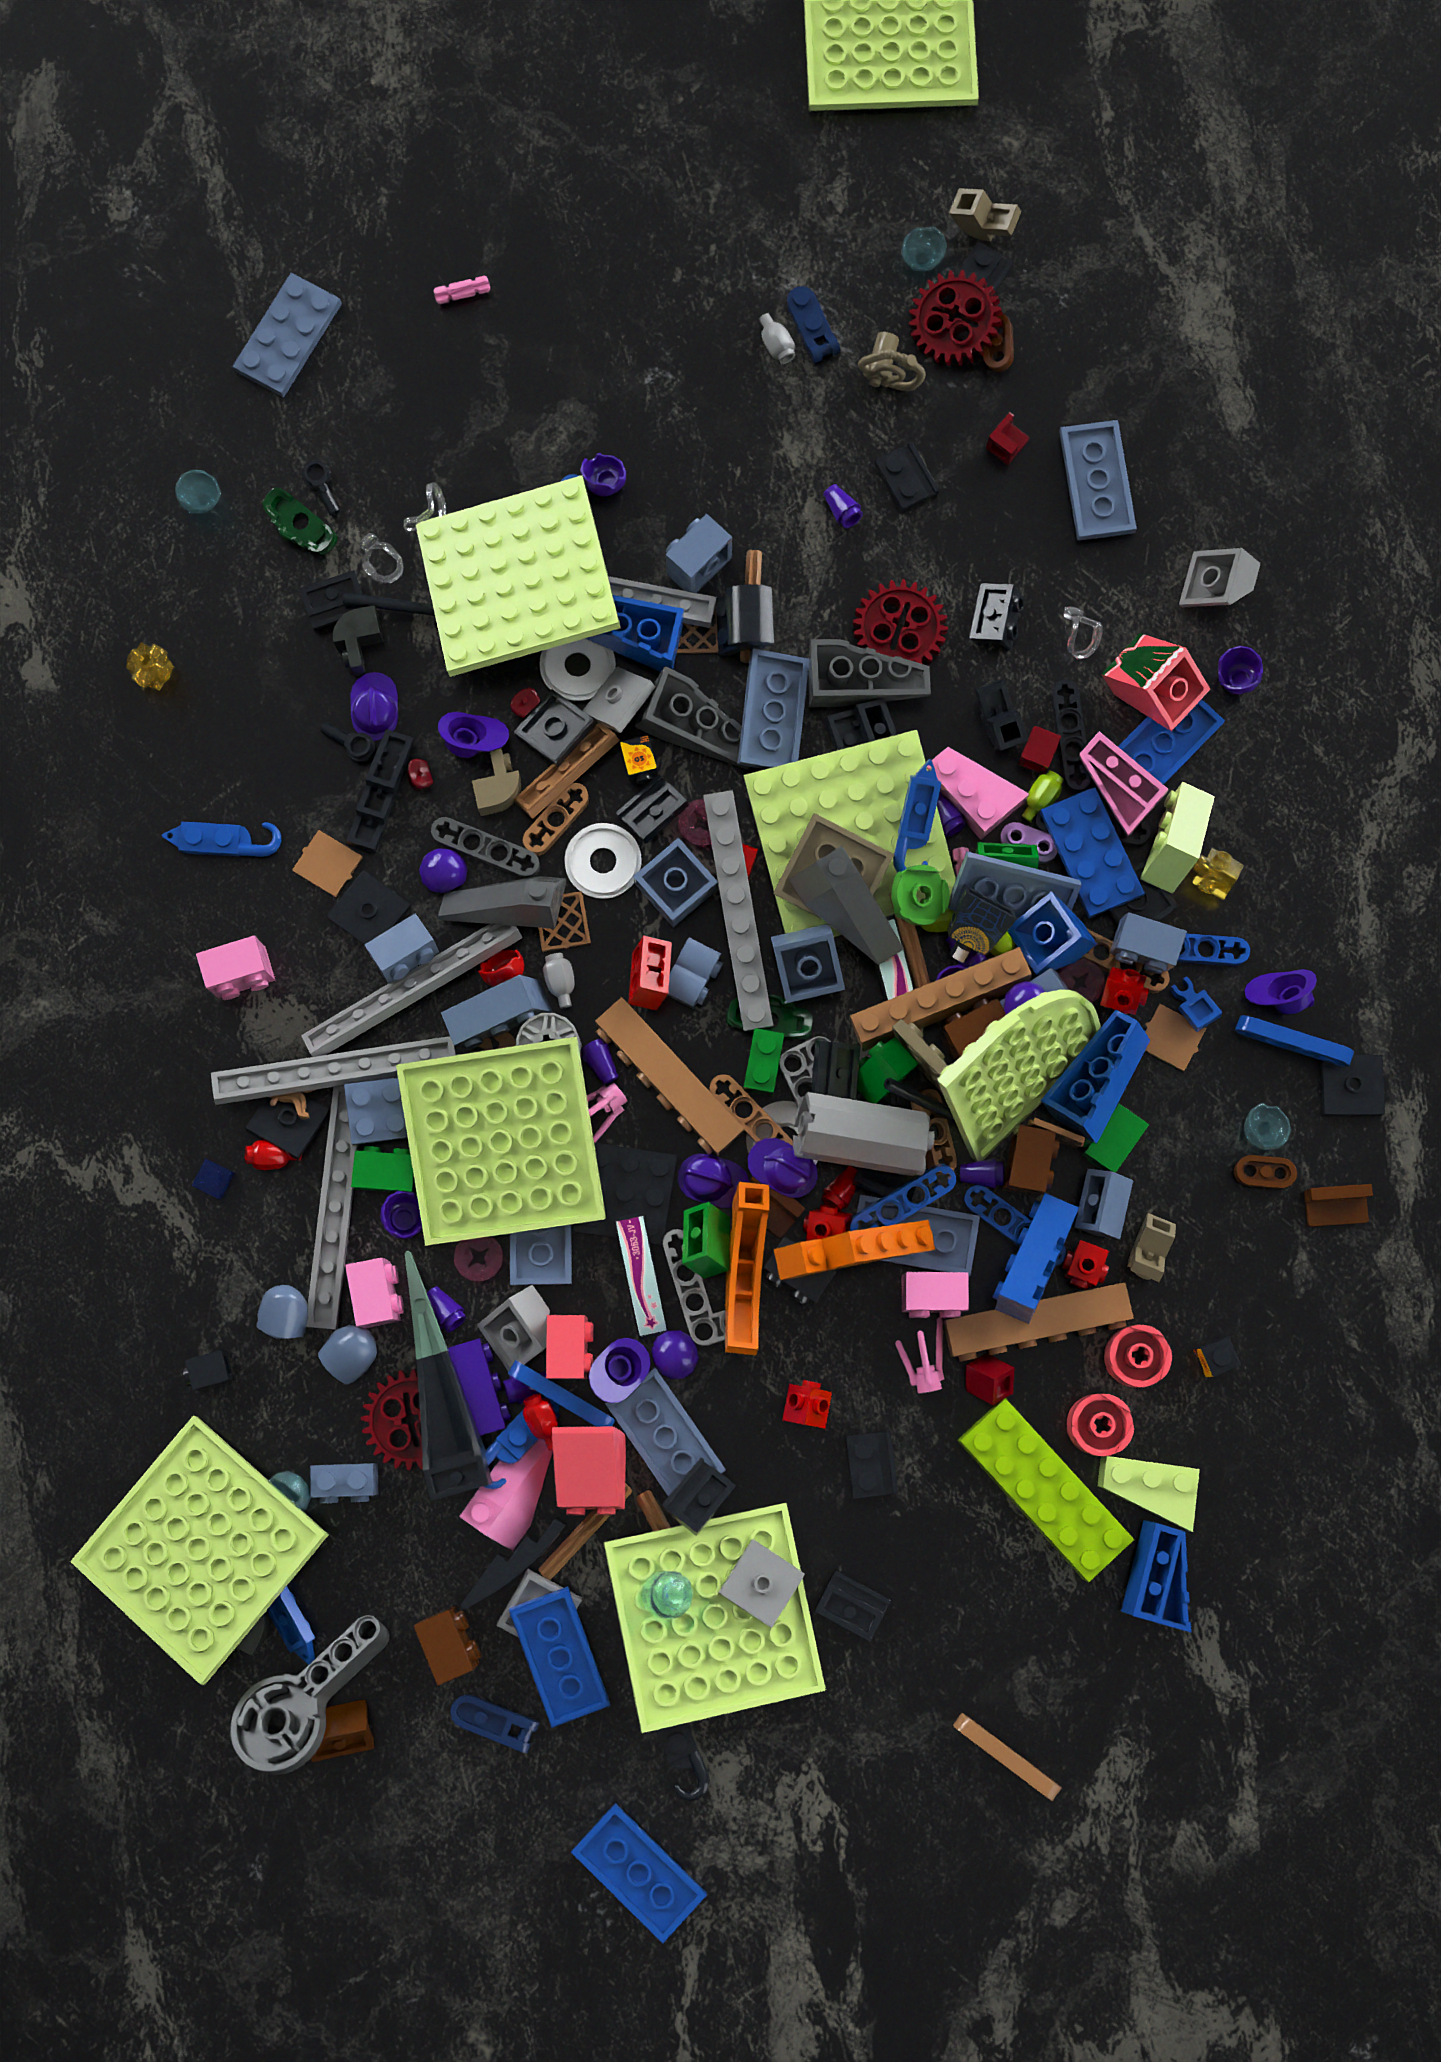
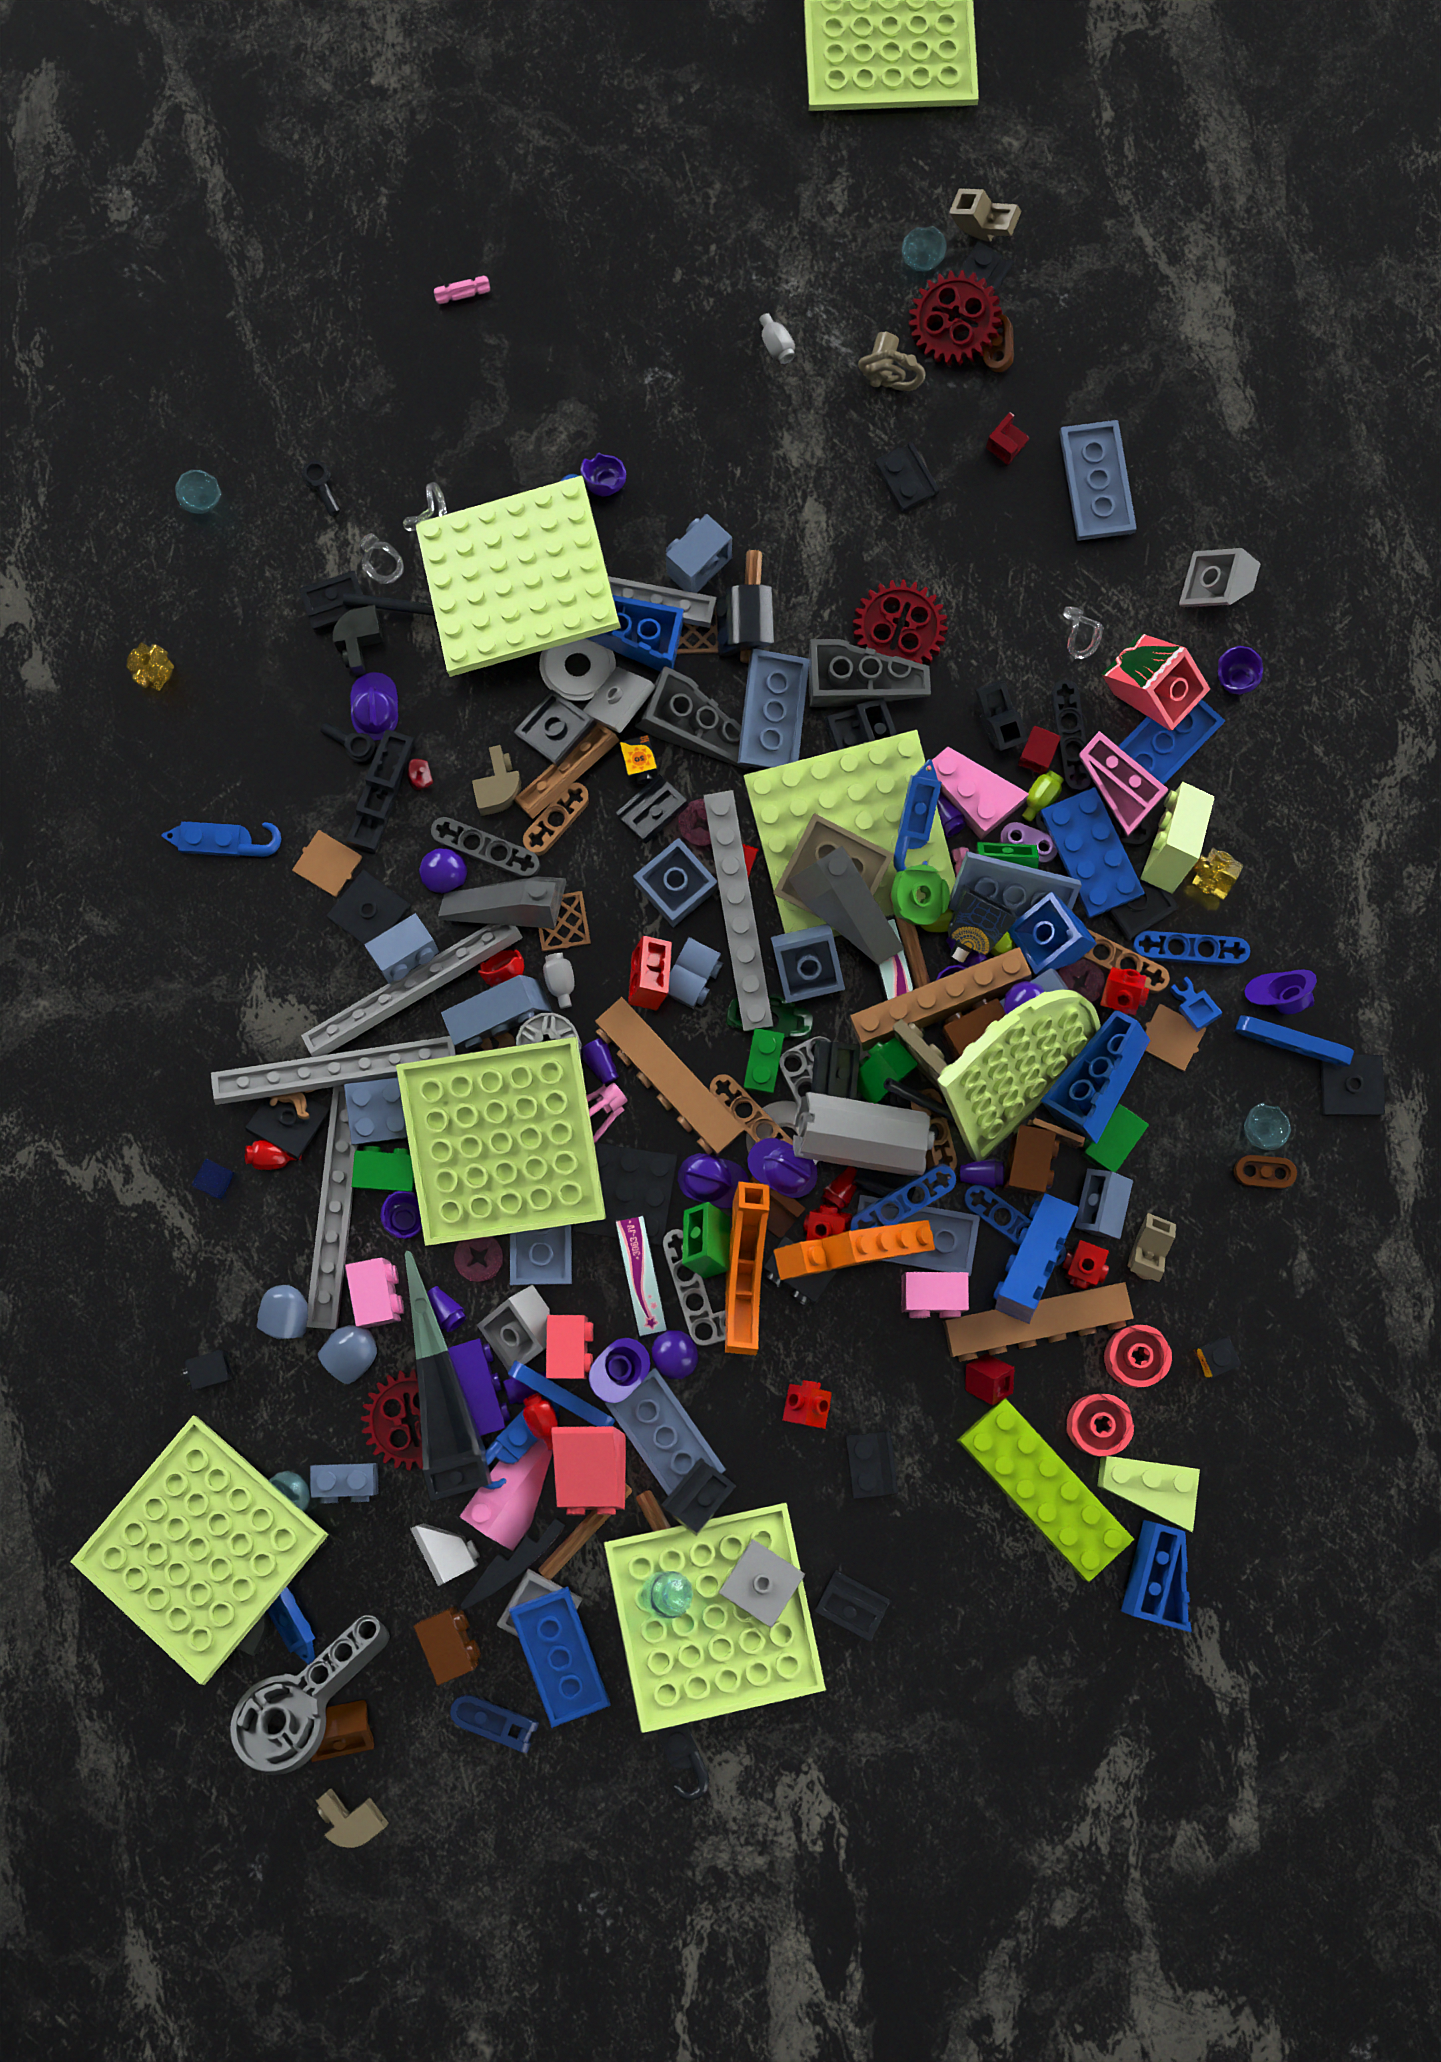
bright pink brick [196,936,275,1000] -> none
sand blue plate [232,273,342,398] -> none
dark green piece [263,487,338,555] -> none
dark purple piece [438,712,509,758] -> none
dark red piece [510,687,541,718] -> none
white piece [565,823,642,899] -> none
blue plate [571,1803,707,1943] -> none
dark blue plate [787,286,841,363] -> none
dark purple cone [823,484,863,528] -> none
bright pink plant [895,1317,944,1393] -> none
medium nougat beam [953,1713,1061,1801] -> none
bracket [969,583,1024,650] -> none
sand blue brick [1109,912,1187,974] -> none
reddish brown panel [1304,1184,1373,1227] -> none
none -> dark tan brick [316,1788,388,1848]
none -> slope [411,1523,480,1586]

